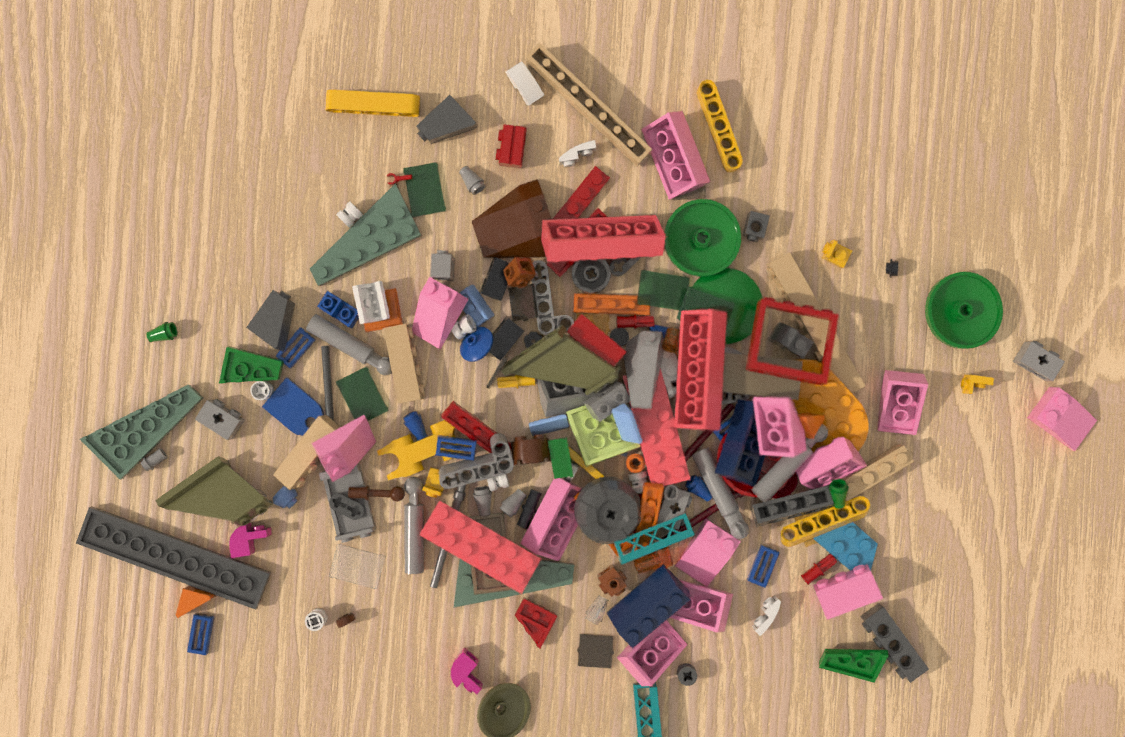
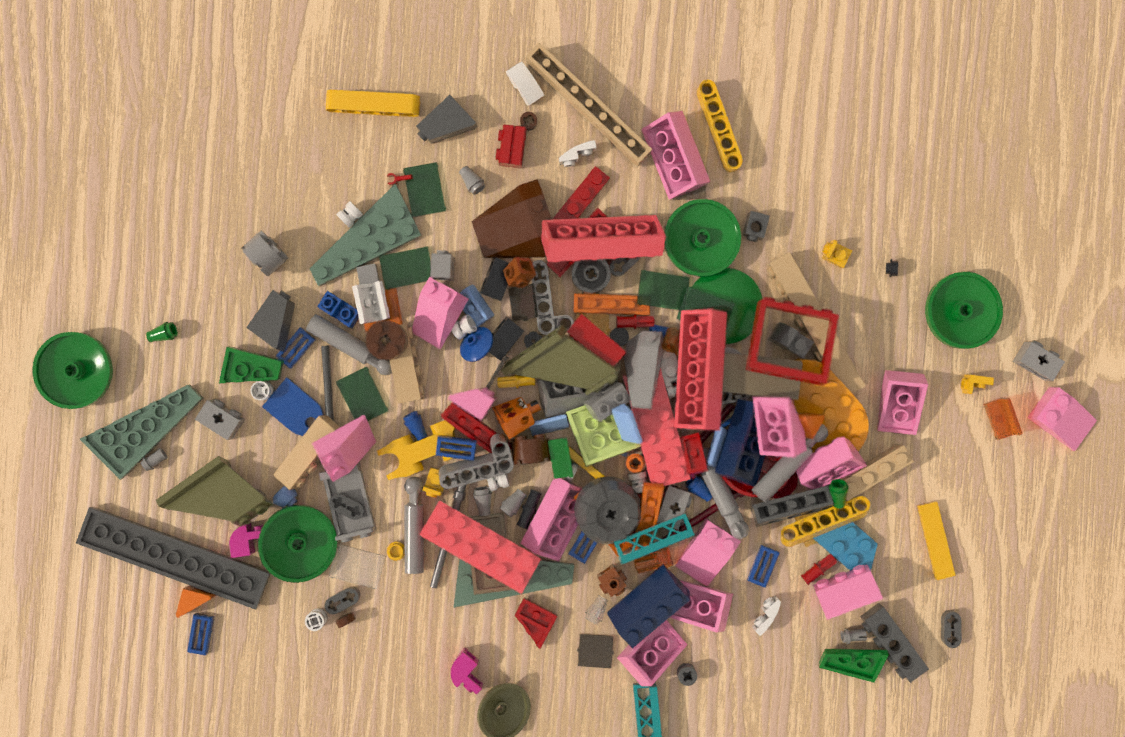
reddish brown pin [348,485,405,502] -> none
light grey hinge [663,485,679,501] -> none
none -> green dish [32,332,113,409]
none -> light grey brick [241,230,289,277]
none -> green dish [258,505,337,583]
none -> dark grey beam [325,586,360,614]
none -> light grey tile [356,264,379,284]
none -> reddish brown brick [366,320,408,360]
none -> clear green piece [379,246,433,290]
none -> yellow plate [387,541,404,561]
none -> bright pink slope [447,387,497,420]
none -> orange torso [492,397,541,439]
none -> reddish brown bush [520,111,537,131]
none -> blue tile [568,531,597,564]
none -> red panel [680,432,709,479]
none -> light blue slope [706,427,728,468]
none -> light grey pin [840,628,867,644]
none -> yellow tile [917,501,956,580]
none -> dark grey beam [941,610,962,648]
none -> clear orange panel [984,397,1023,440]

